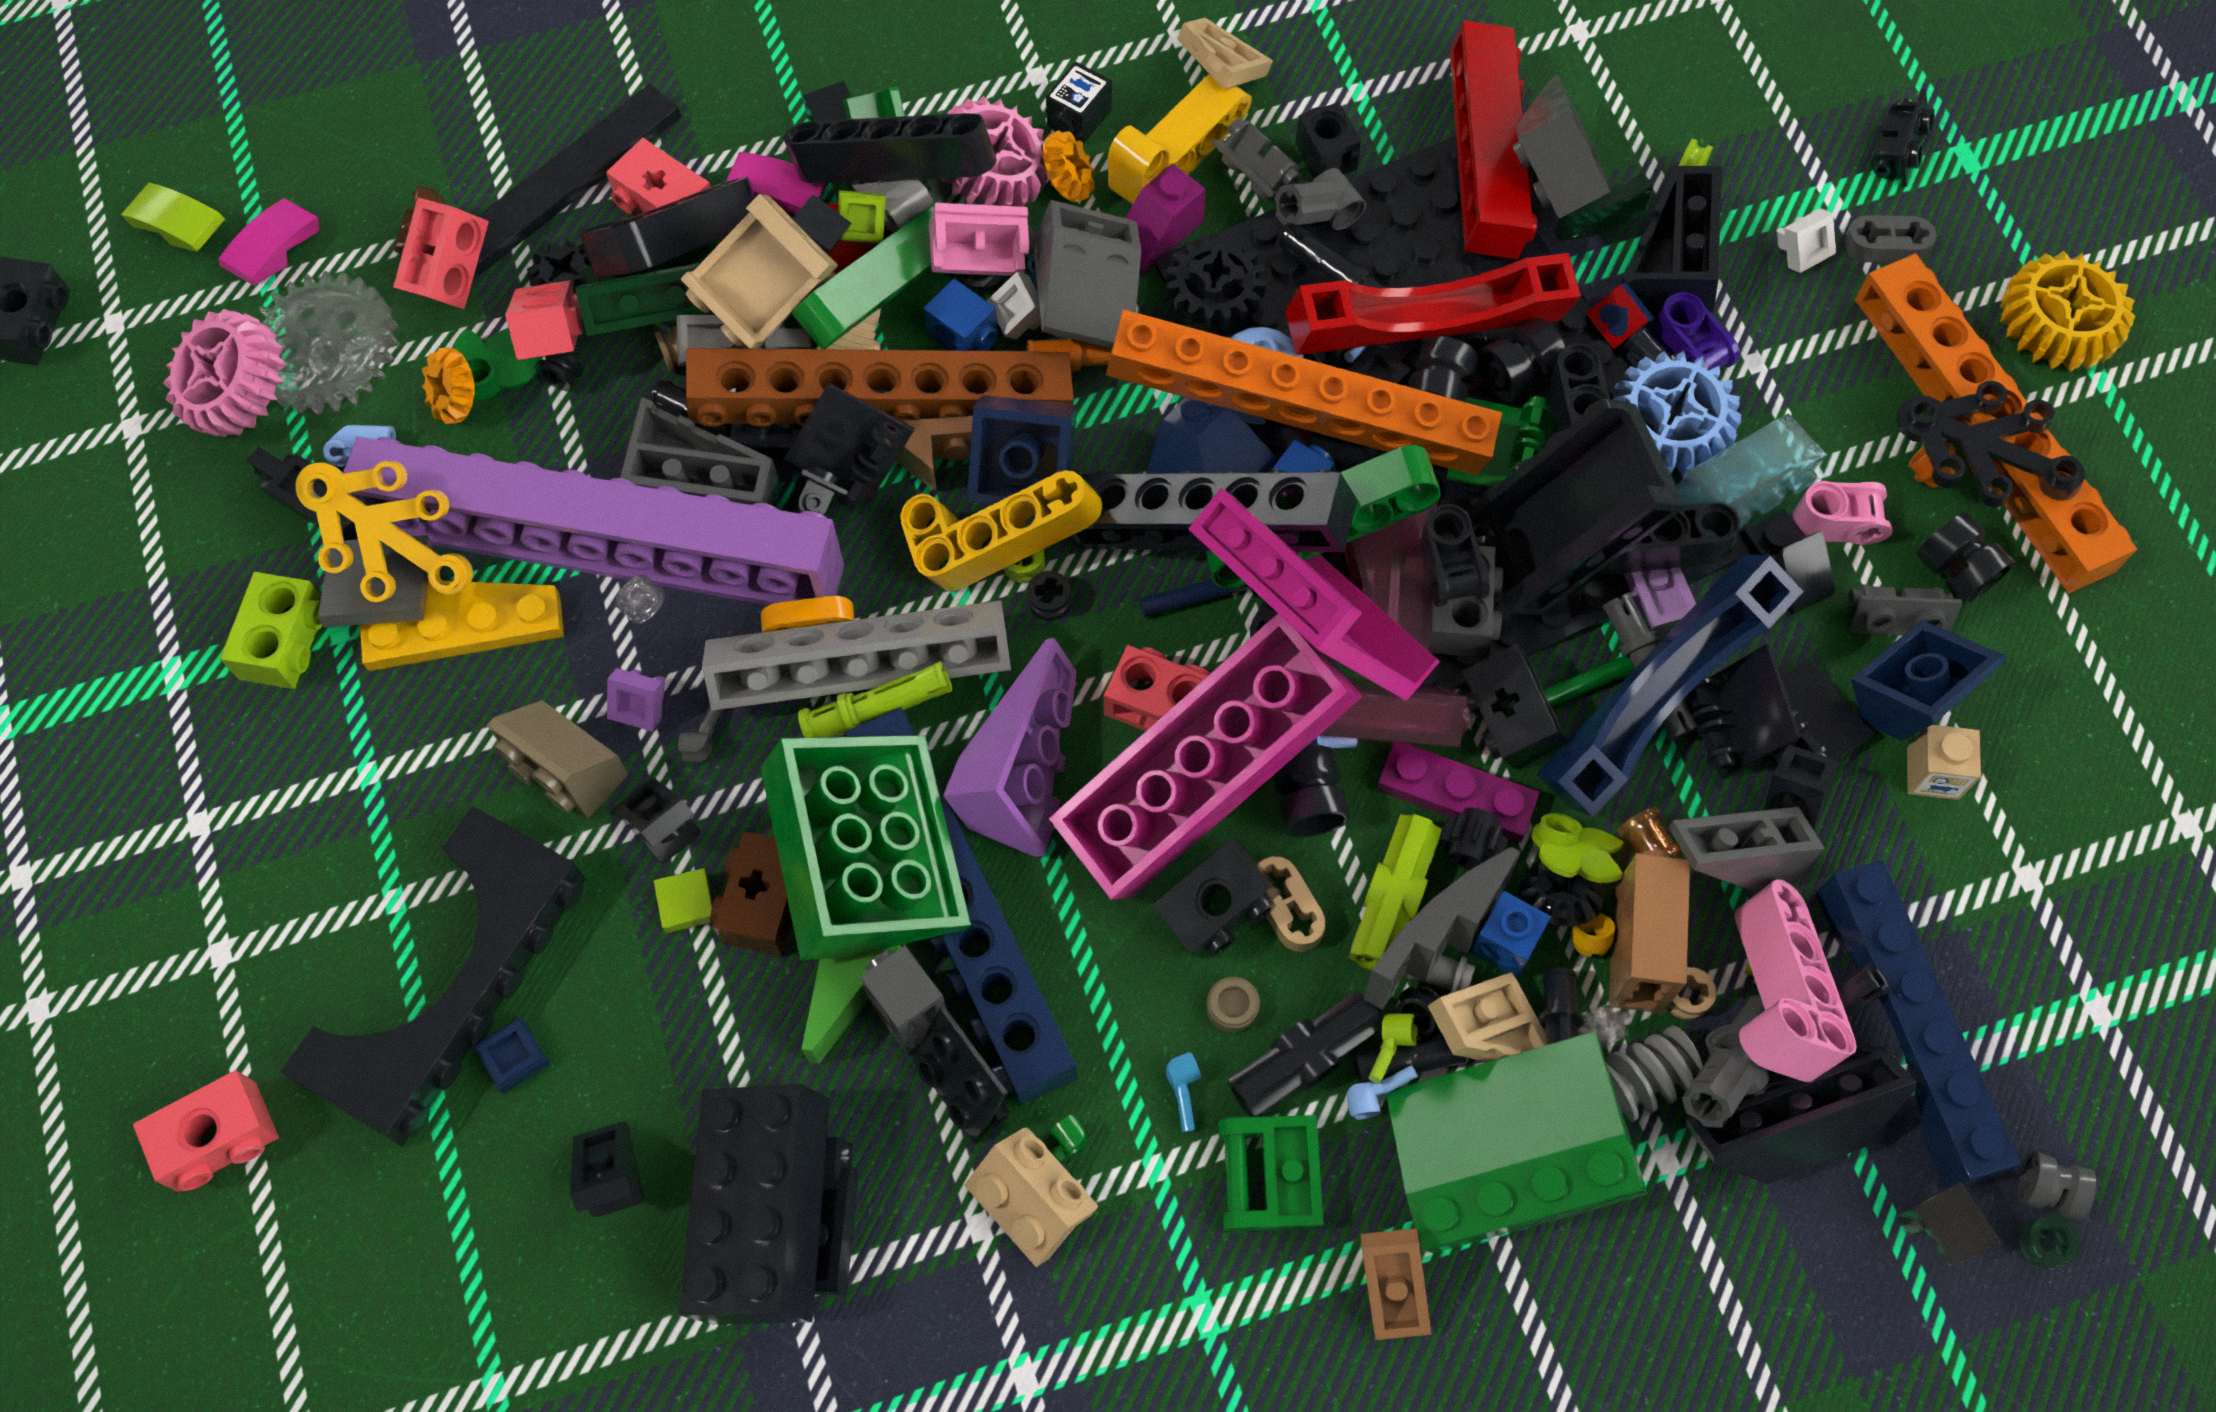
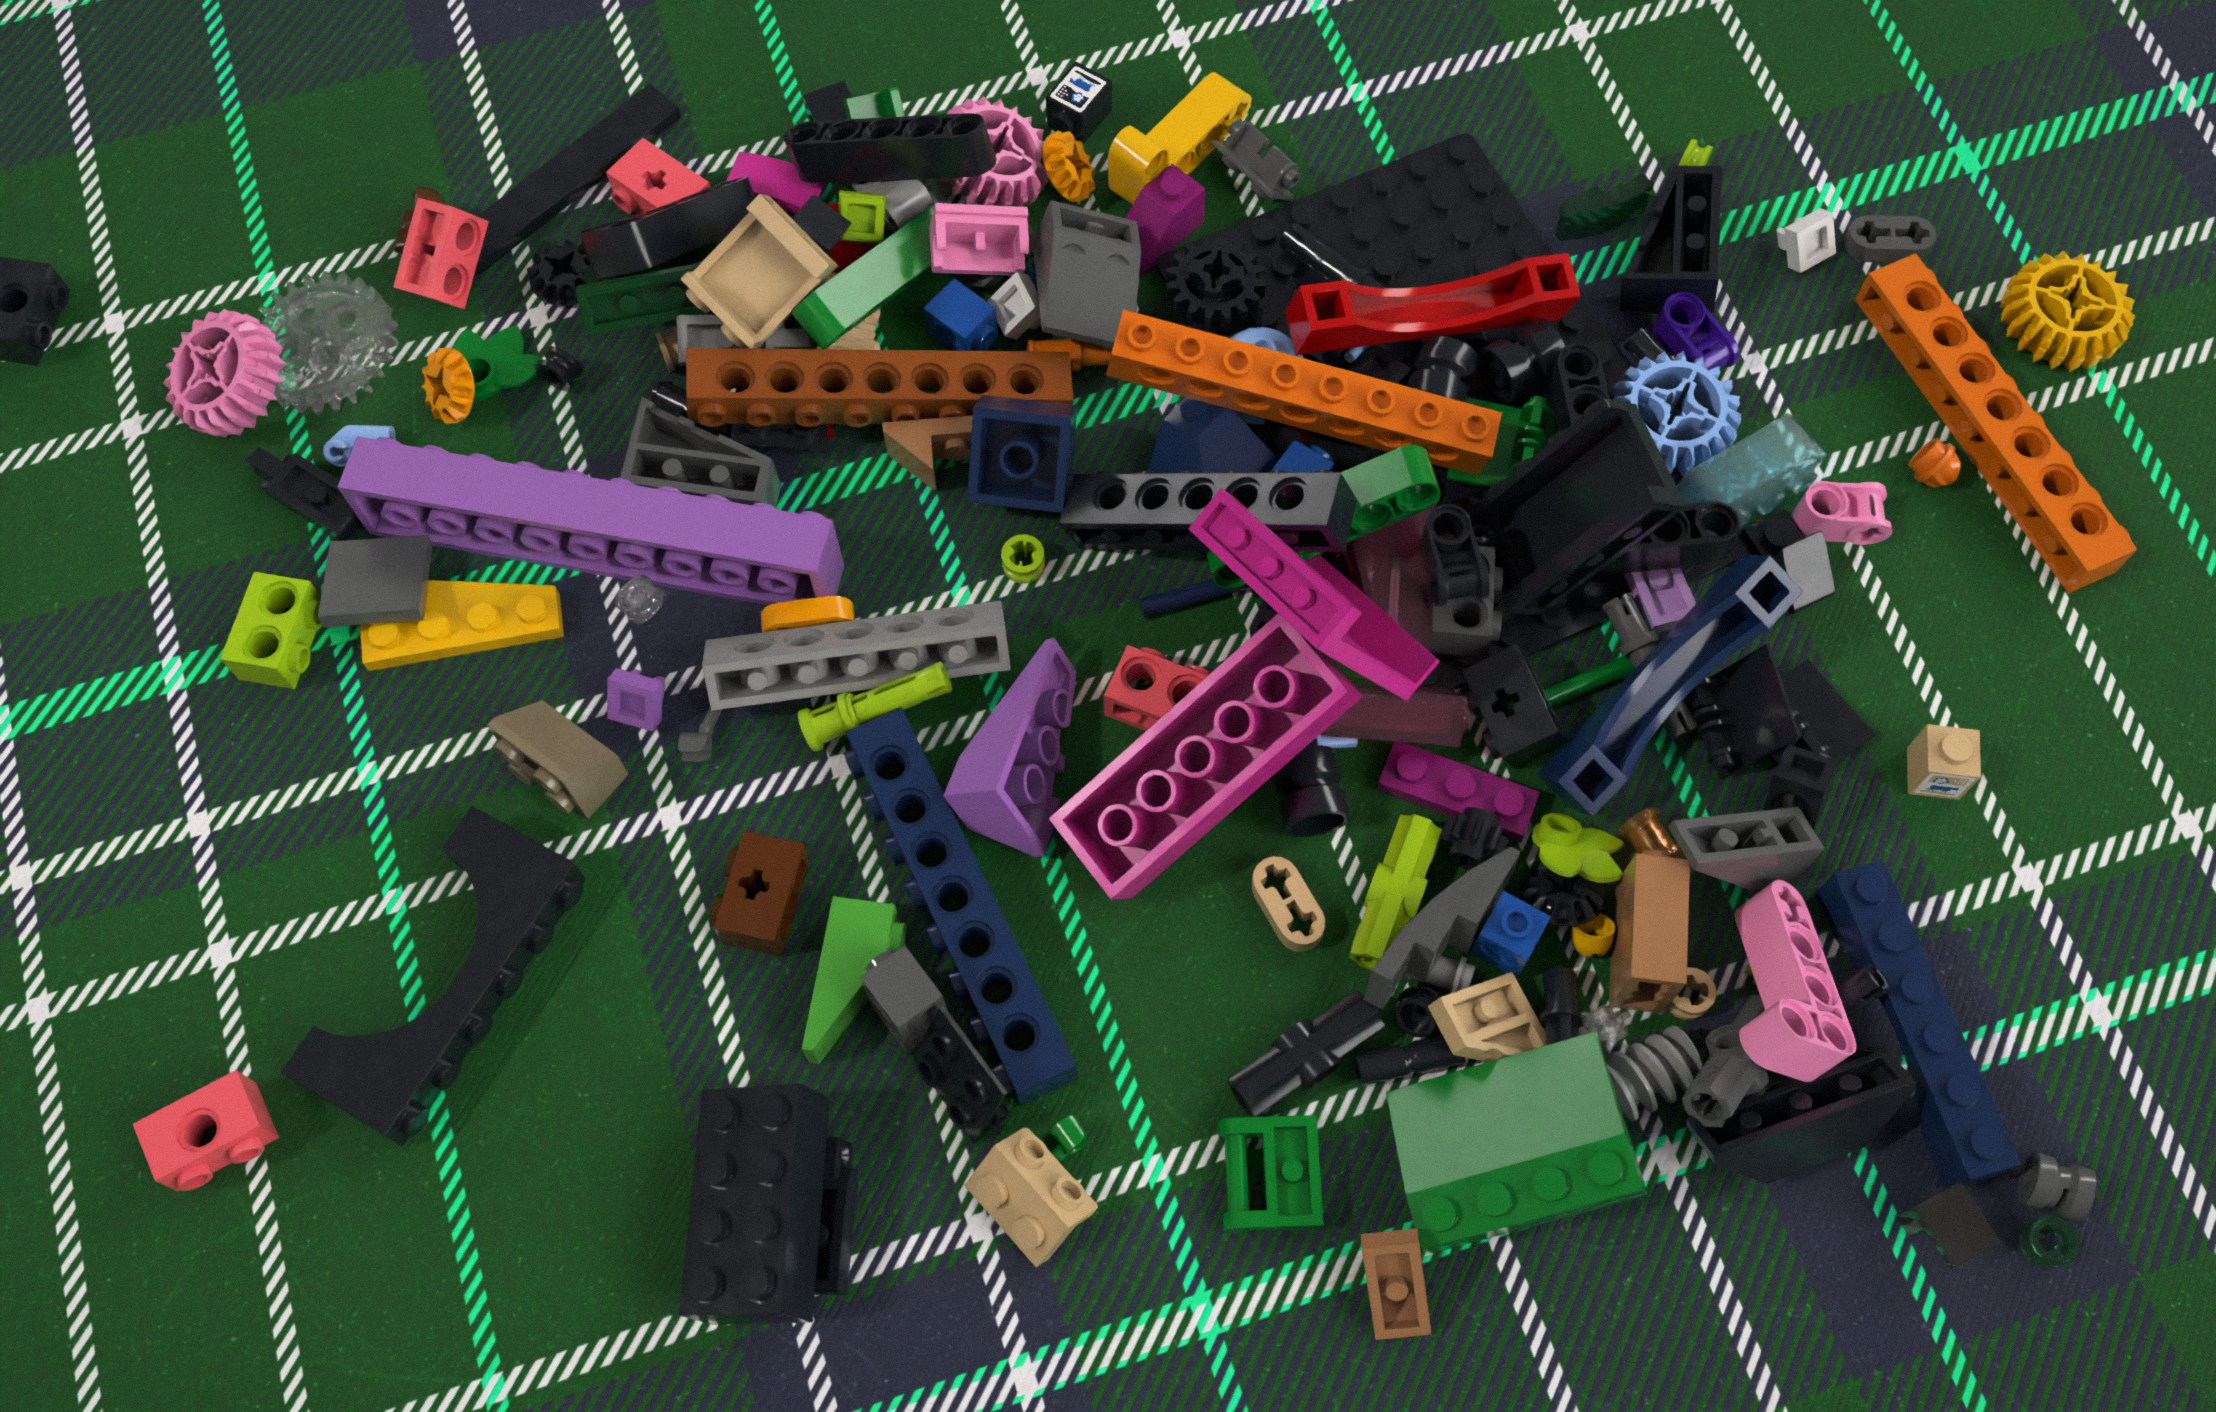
lime slope [121,183,225,252] -> none
dark pink slope [219,198,319,286] -> none
yellow plant [296,461,473,602] -> none
dark blue tile [473,1017,550,1094] -> none
coral brick [505,280,583,360] -> none
black slope [570,1121,644,1217] -> none
black slope [613,777,700,863] -> none
lime tile [654,868,713,934] -> none
green slope [760,735,971,961] -> none
black hinge [784,382,915,508] -> none
black hinge [786,466,848,515] -> none
yellow beam [900,470,1102,592] -> none
black bush [1027,571,1071,621] -> none
black brick [1153,838,1282,959] -> none
dark azure hand [1166,1052,1201,1133] -> none
tan wing [1177,18,1273,89] -> none
dark tan tile [1206,977,1260,1033] -> none
dark grey piece [1274,168,1366,230] -> none
black brick [1295,102,1361,179] -> none
light blue hand [1347,1065,1419,1120] -> none
lime hand [1368,1014,1418,1084] -> none
red brick [1450,20,1537,259] -> none
dark grey slope [1512,75,1610,219] -> none
tile [1586,282,1654,350] -> none
dark grey hinge [1848,584,1962,635] -> none
dark blue slope [1851,620,2006,741] -> none
black hinge [1871,89,1935,187] -> none
black plant [1896,381,2085,508] -> none
black wheel [1916,512,2016,605] -> none

